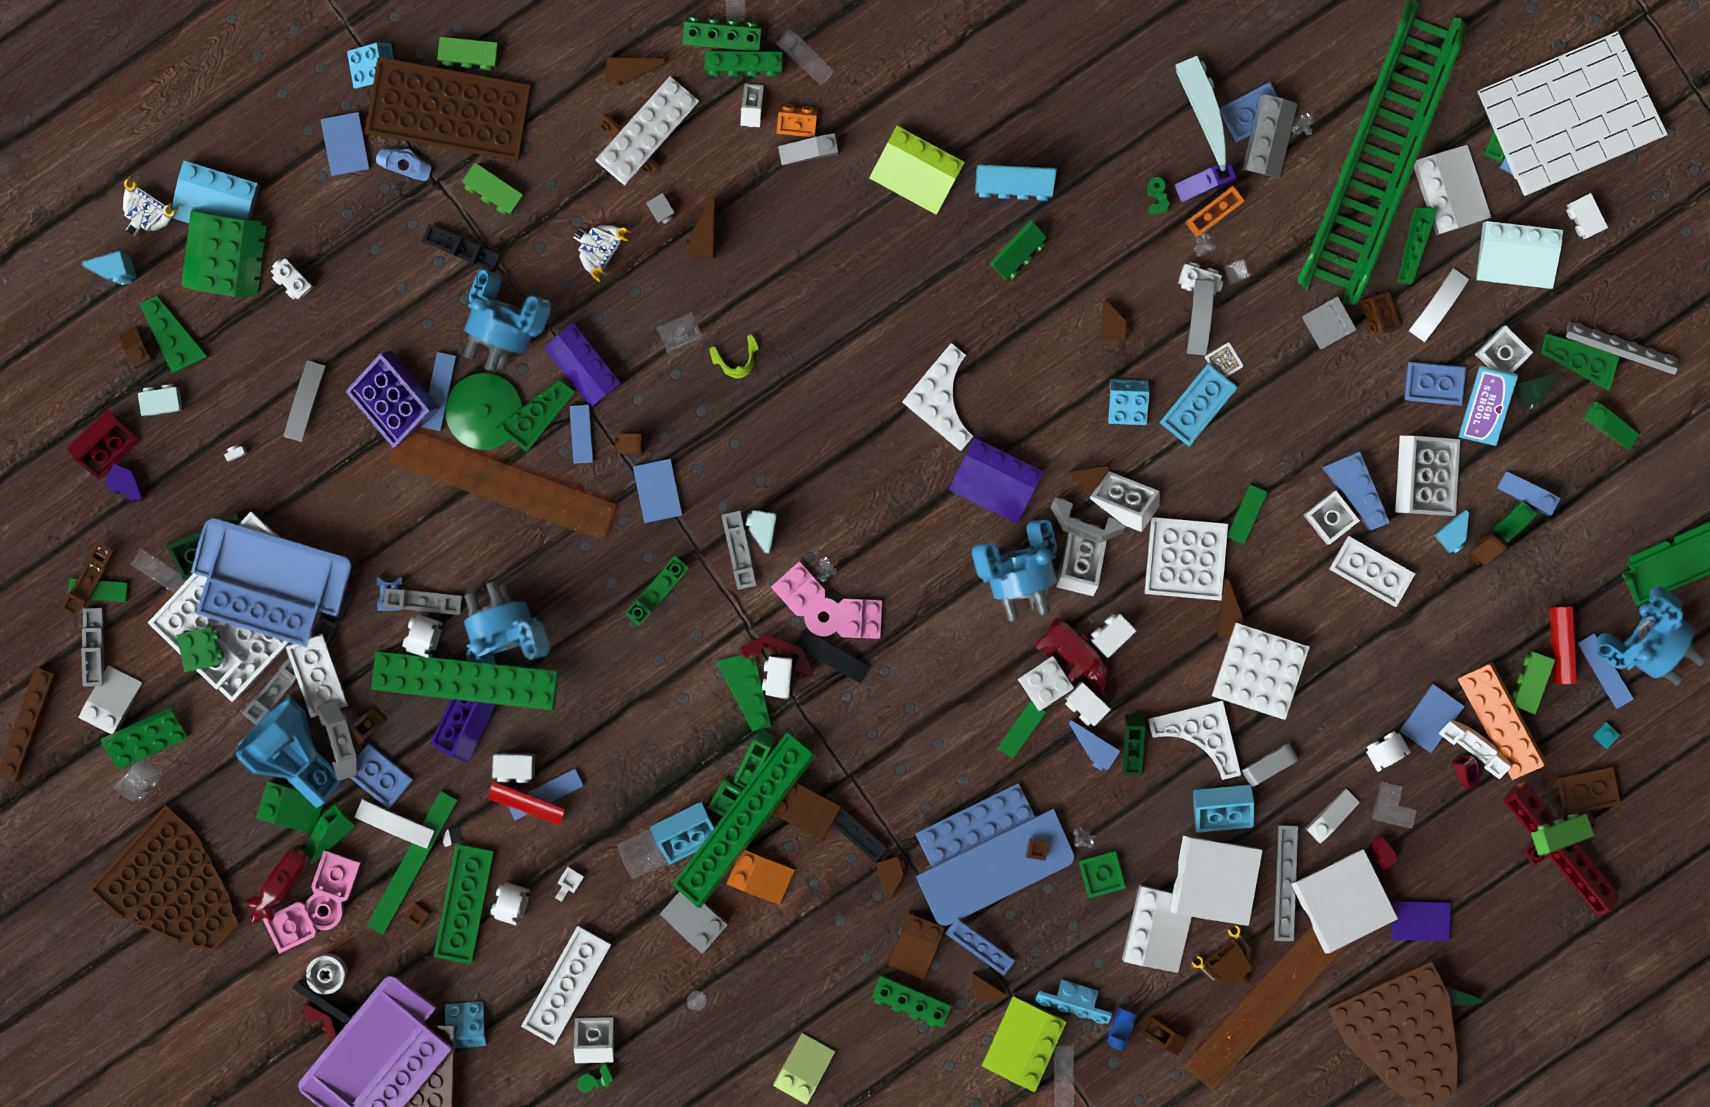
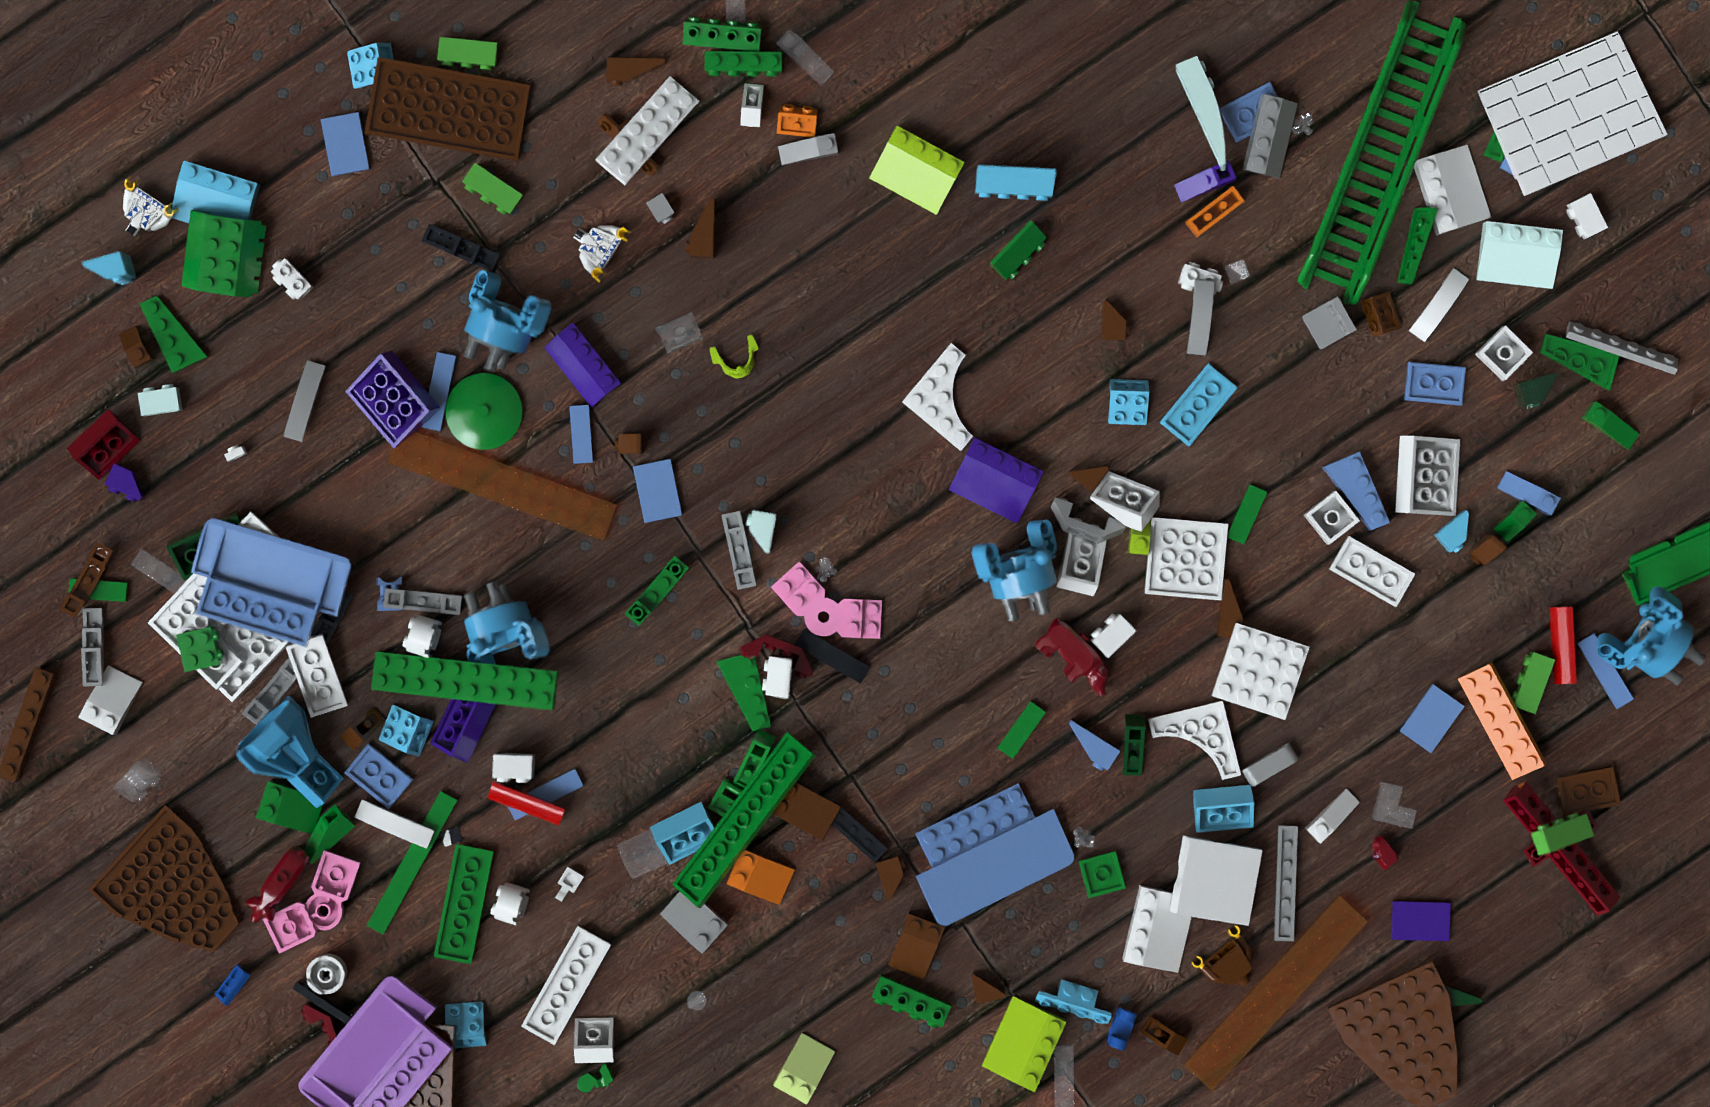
green plate [101,708,188,770] -> none
light grey slope [316,702,356,781] -> none
medium blue piece [376,148,431,181] -> none
reddish brown tile [404,902,431,929] -> none
green wing [496,379,574,452] -> none
medium blue tile [946,918,1015,976] -> none
white brick [1018,656,1074,711] -> none
reddish brown plate [1025,838,1049,861] -> none
white brick [1065,681,1110,726] -> none
green leg [1147,177,1170,215] -> none
clear plant [1194,232,1216,257] -> none
sticker [1205,342,1243,377] -> none
white tile [1291,849,1398,953] -> none
white brick [1366,731,1411,772] -> none
white slope [1439,720,1512,779] -> none
dark red rock [1453,755,1480,789] -> none
tile [1459,365,1518,446] -> none
teal plate [1592,722,1620,749] -> none
none -> blue plate [215,964,251,1006]
none -> medium azure bracket [379,705,434,757]
none -> lime slope [1128,519,1151,555]

